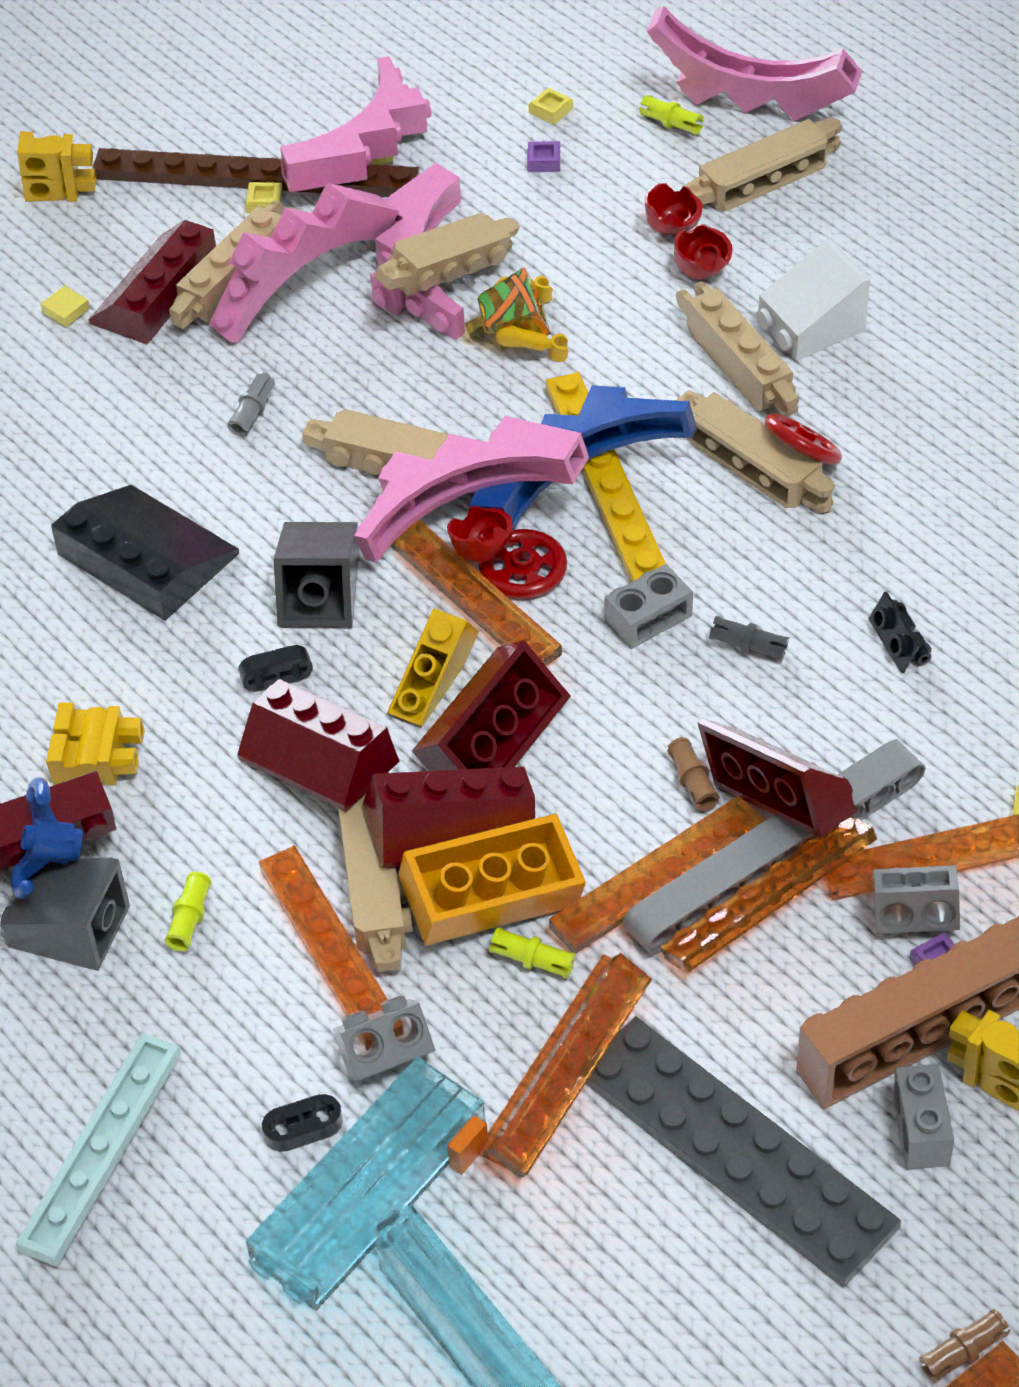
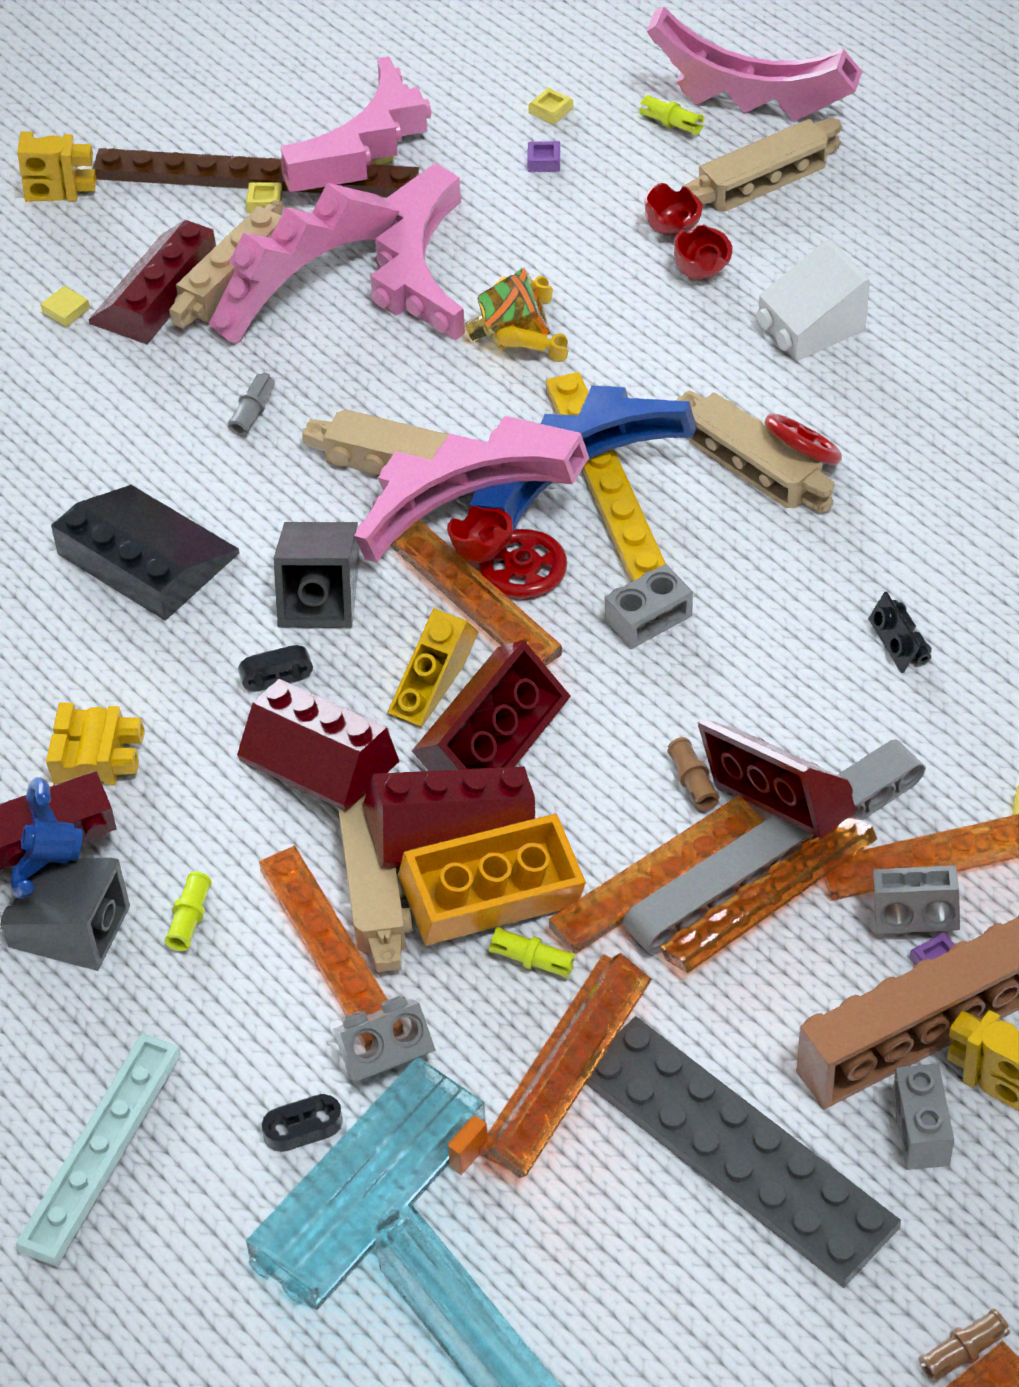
tan hinge [375,213,520,296] -> none
tan hinge [675,281,799,417] -> none
dark grey pin [709,615,790,661] -> none

